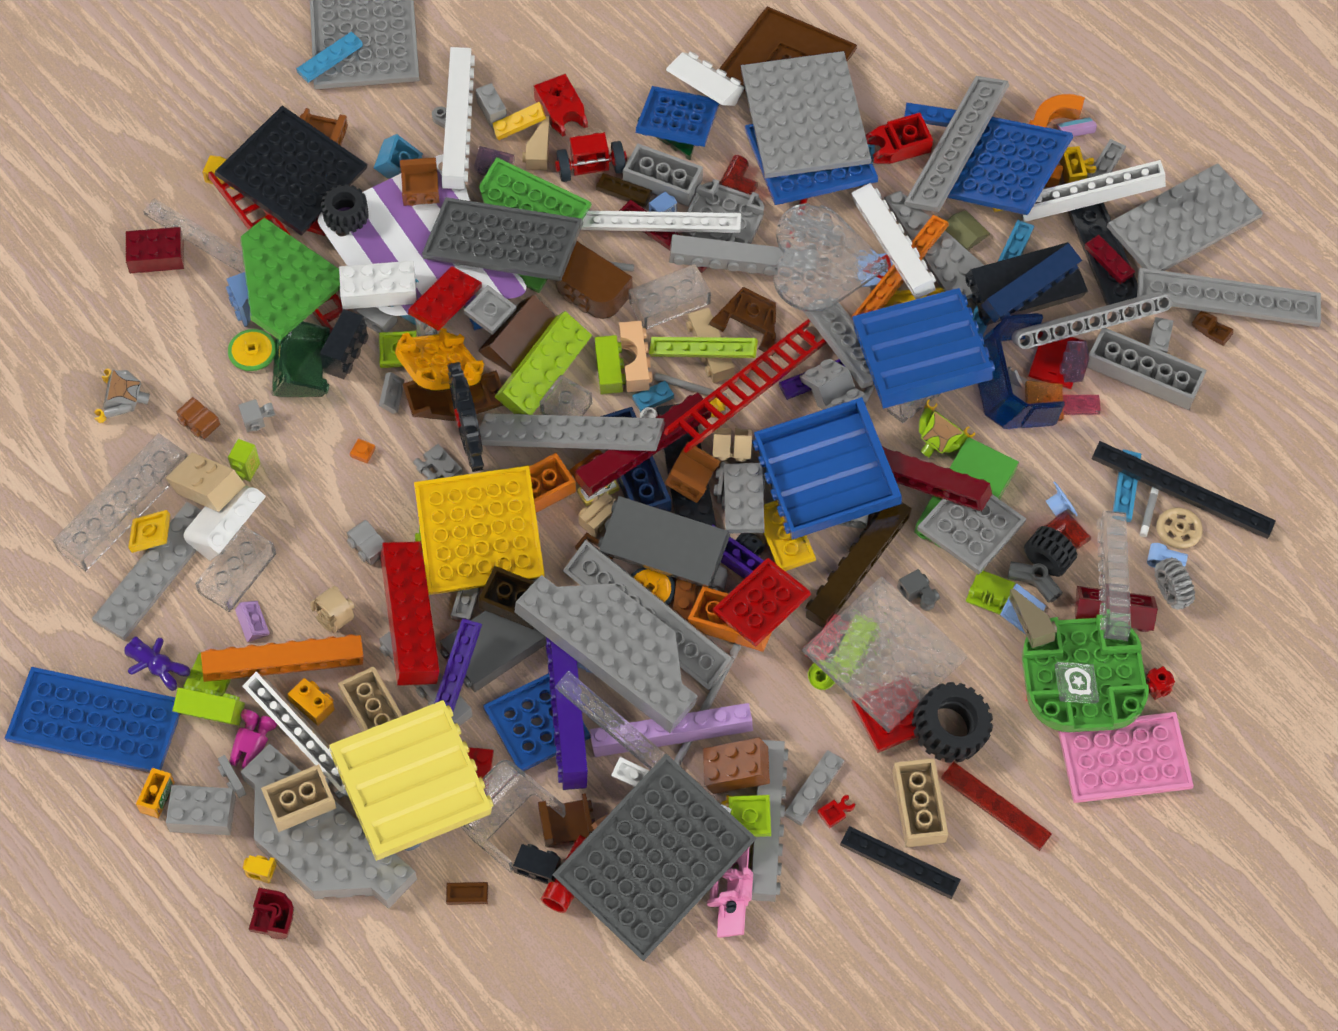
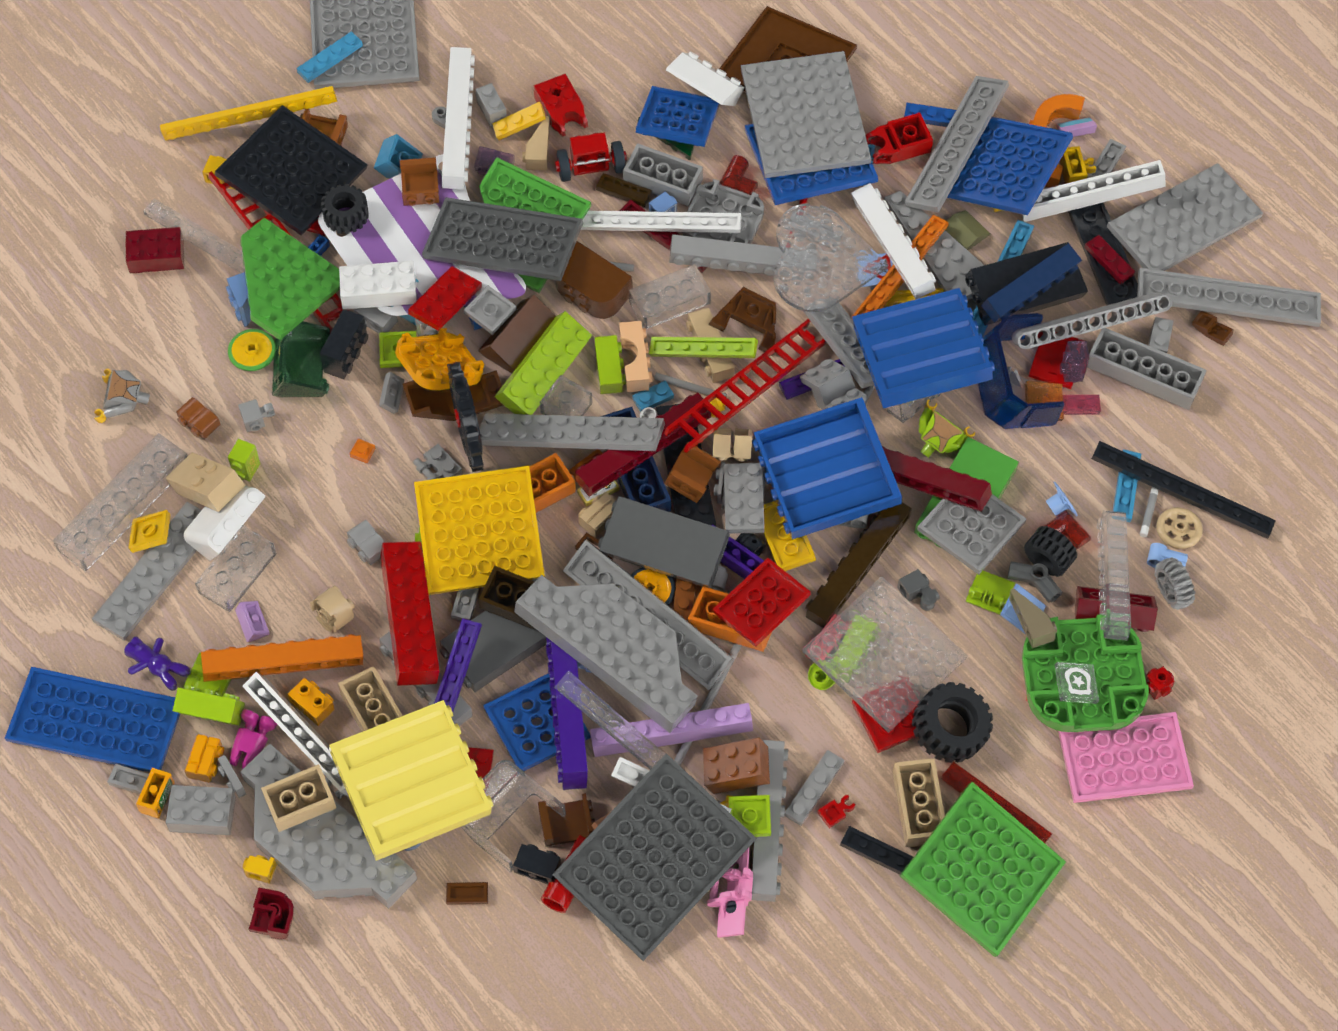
none -> light grey plate [107,764,149,794]
none -> yellow plate [160,86,337,141]
none -> light orange brick [185,734,224,783]
none -> blue piece [308,235,330,256]
none -> bright green plate [900,782,1066,957]

